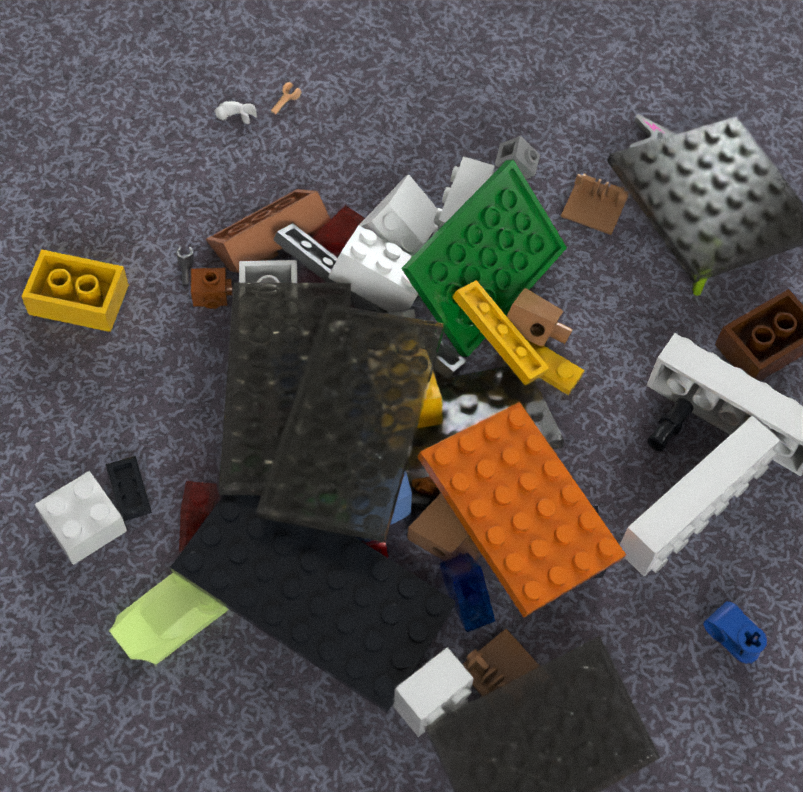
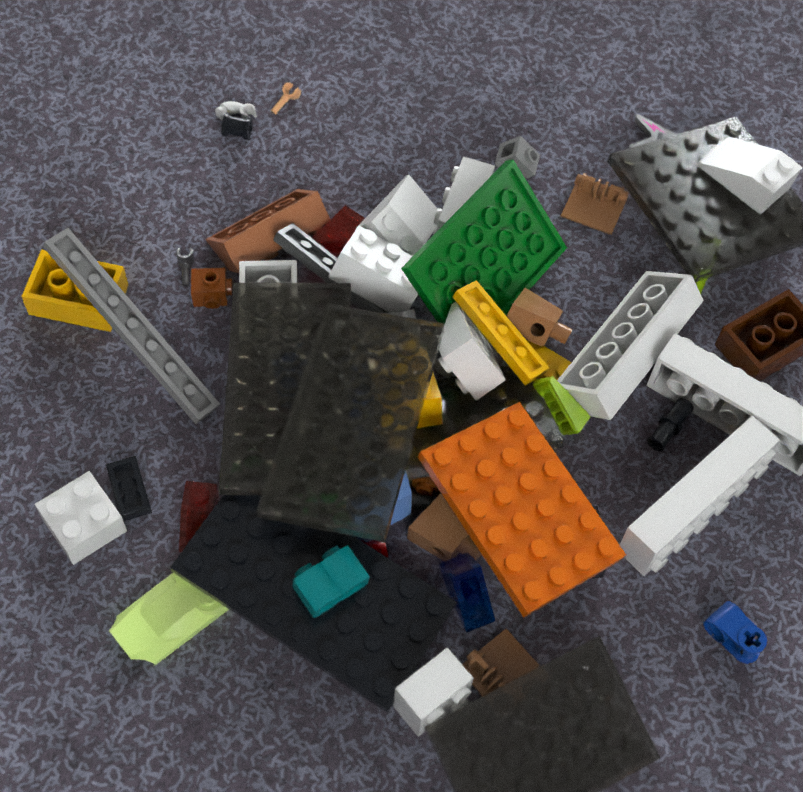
none -> light grey plate [43,228,220,424]
none -> black bush [221,113,253,140]
none -> teal brick [292,545,370,618]
none -> white slope [437,302,505,401]
none -> lime slope [533,376,591,435]
none -> white brick [557,271,704,420]
none -> white slope [697,137,803,215]

